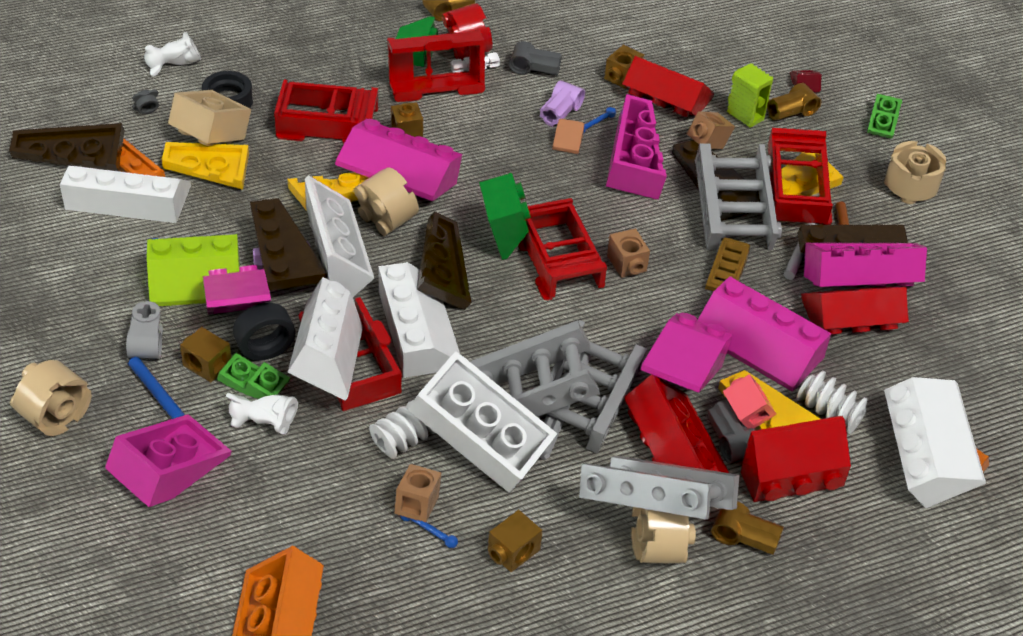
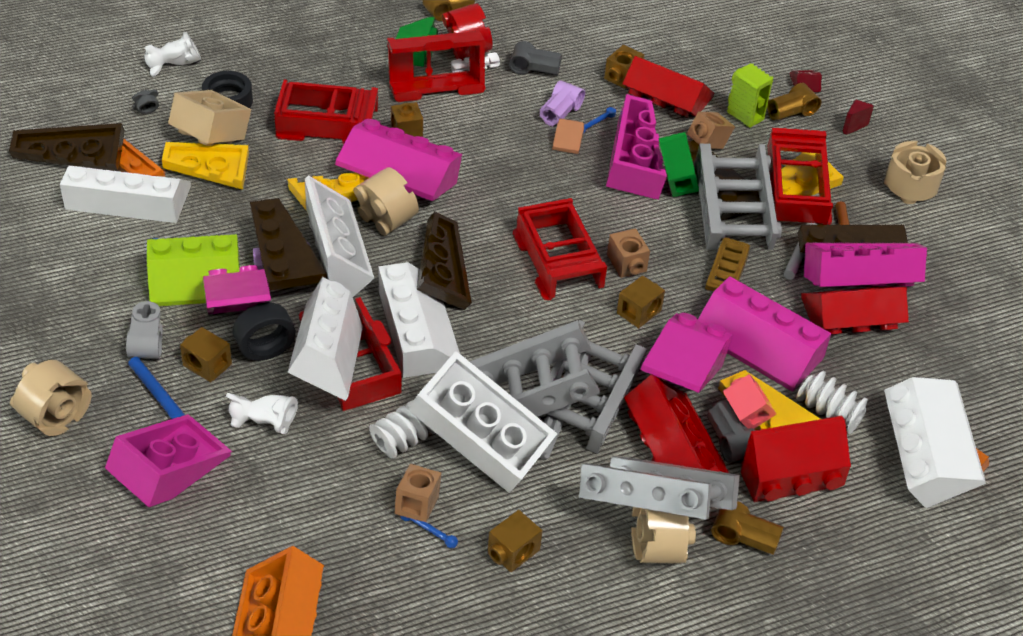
bright green slope [217,353,290,399] -> none
green slope [479,173,531,260] -> none
bright green slope [867,94,902,139] -> none
none -> pearl gold brick [617,275,665,328]
none -> green slope [658,132,699,197]
none -> dark red slope [843,99,874,135]

